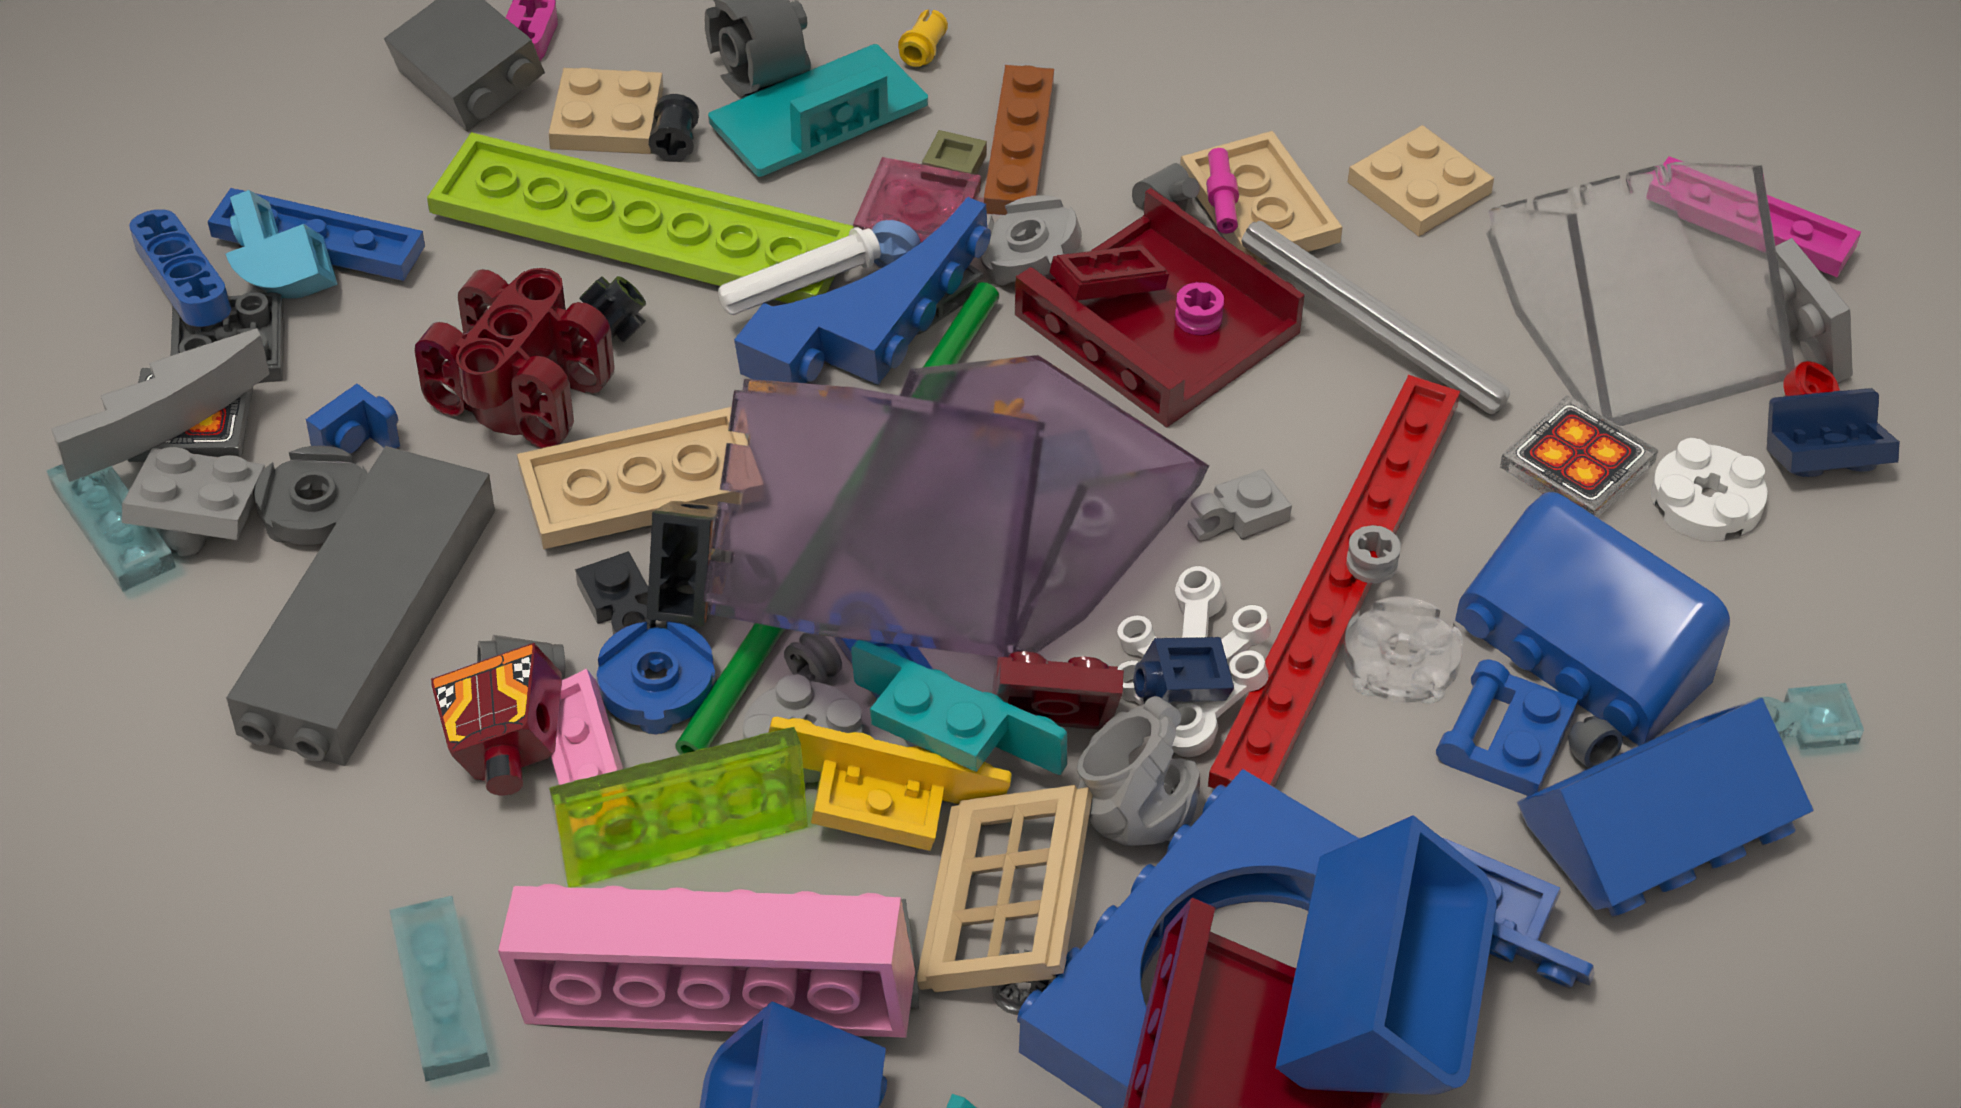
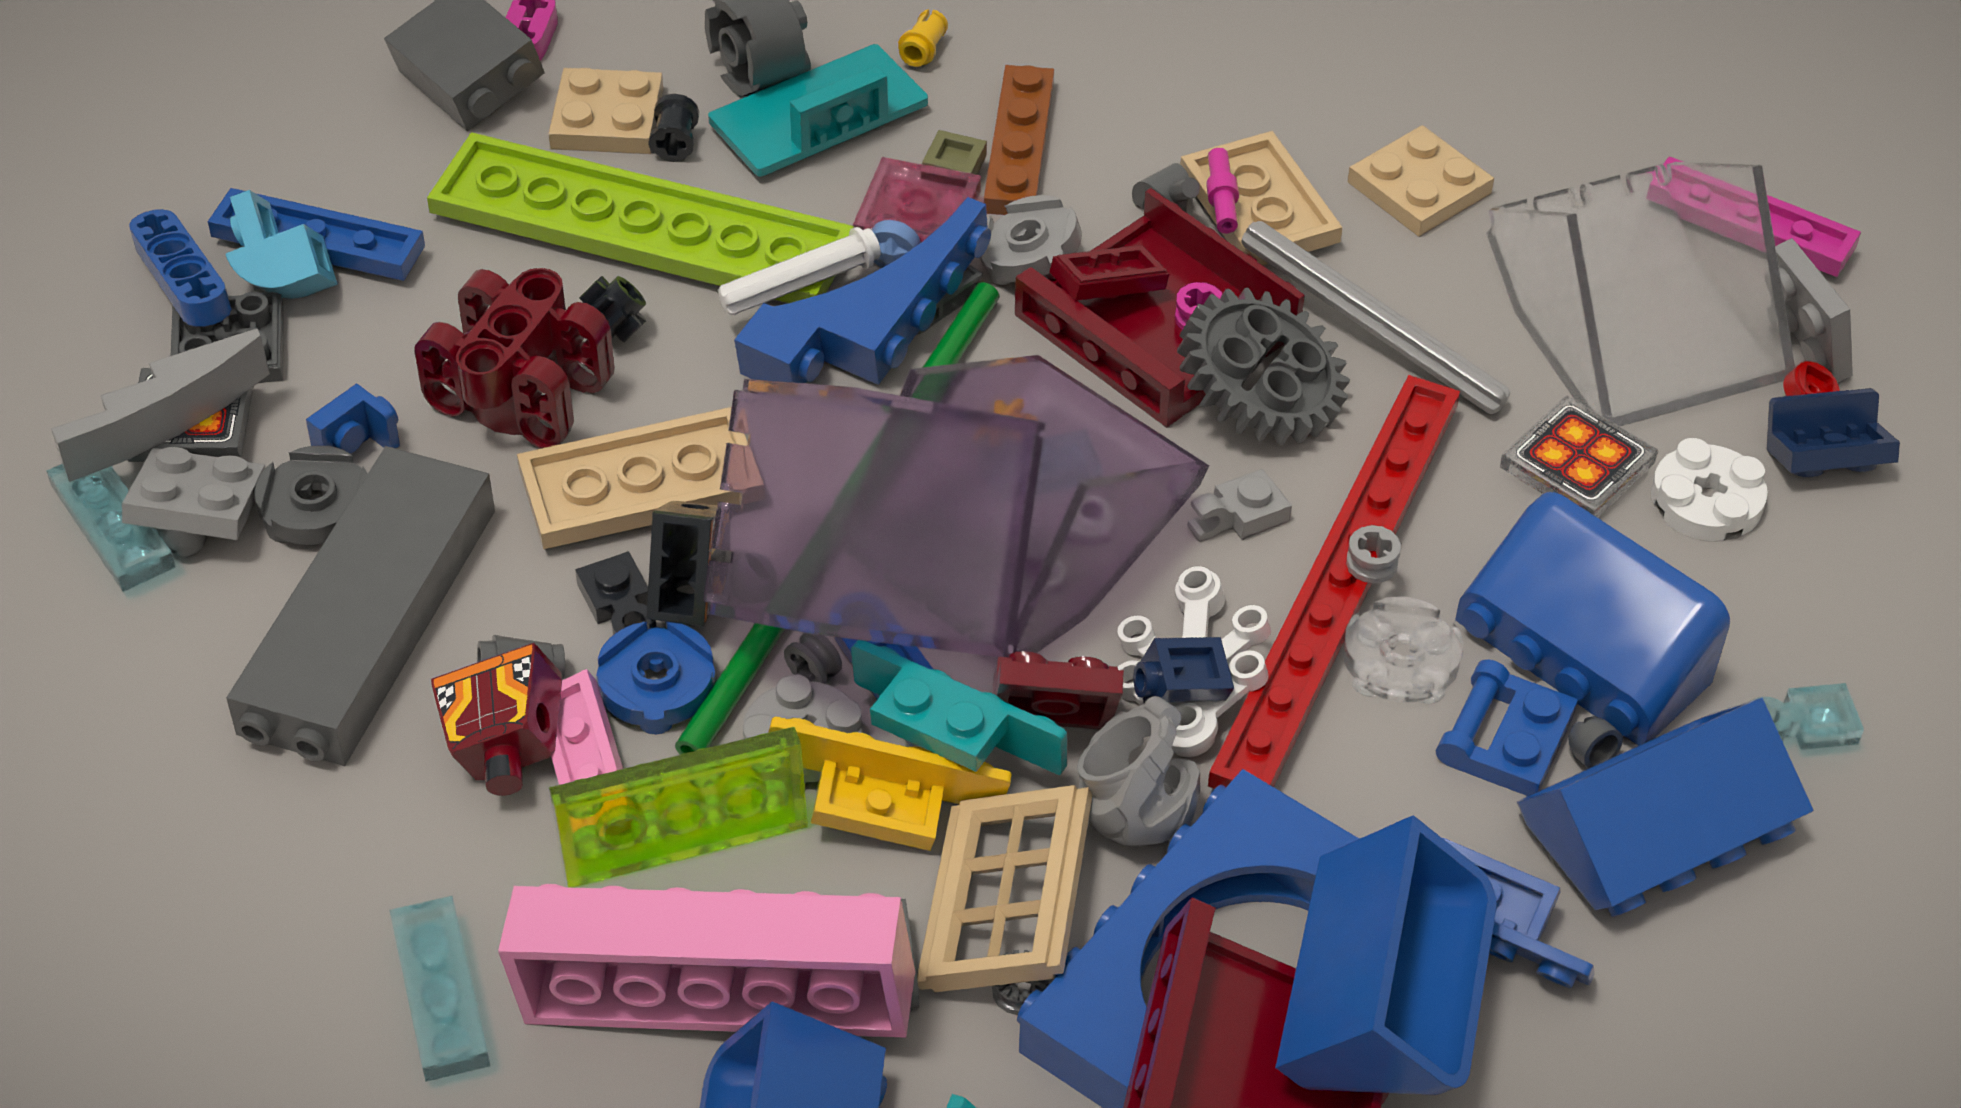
none -> dark grey gear [1177,288,1350,445]

